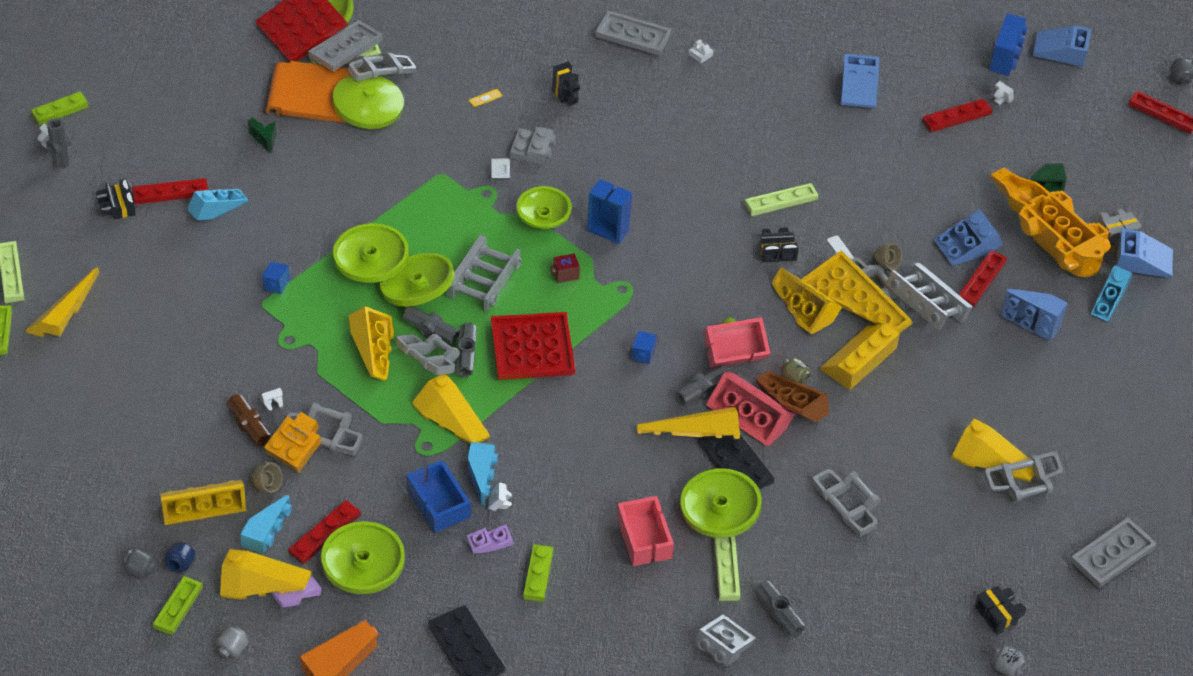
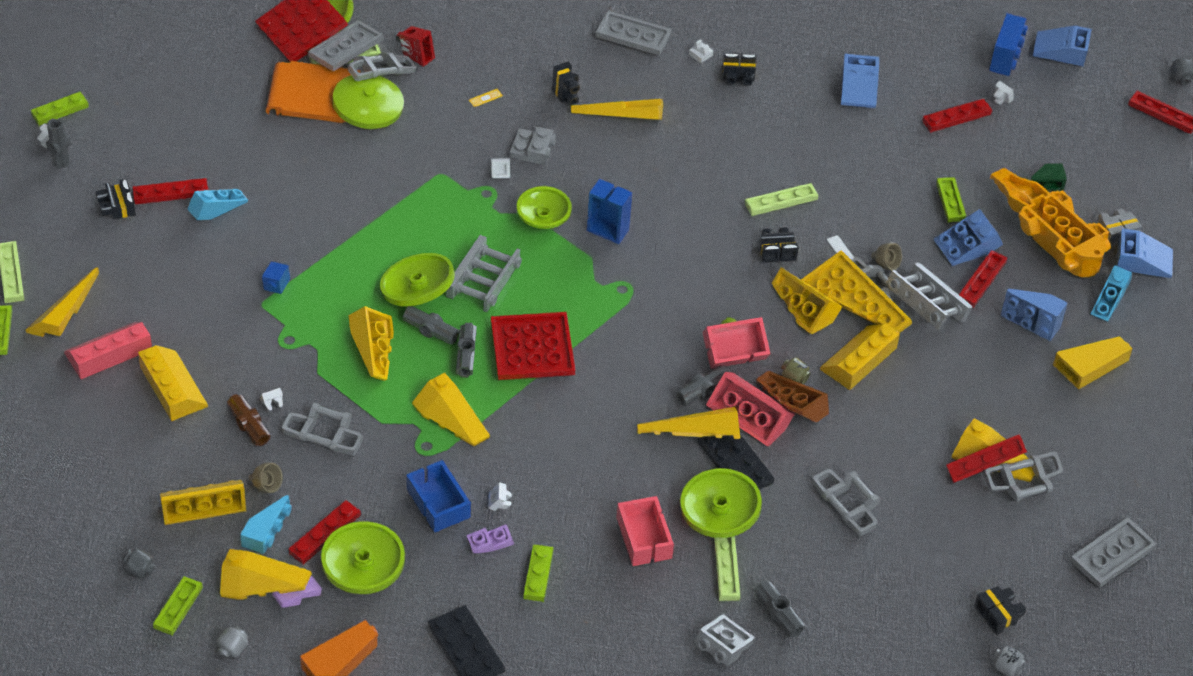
dark blue head [164,542,195,573] -> none
dark green slope [247,117,277,153] -> none
light orange piece [264,412,322,473] -> none
lime dish [333,223,409,283] -> none
light grey bar [396,334,460,375] -> none
medium azure slope [468,442,498,505] -> none
dark red brick [550,253,580,283] -> none
blue brick [631,330,657,364] -> none
none -> coral slope [64,322,152,379]
none -> yellow slope [138,345,208,421]
none -> red torso [396,26,435,67]
none -> yellow wedge [571,99,663,120]
none -> black hips [722,53,756,85]
none -> lime plate [936,177,967,222]
none -> red plate [946,434,1027,483]
none -> yellow slope [1053,336,1133,390]

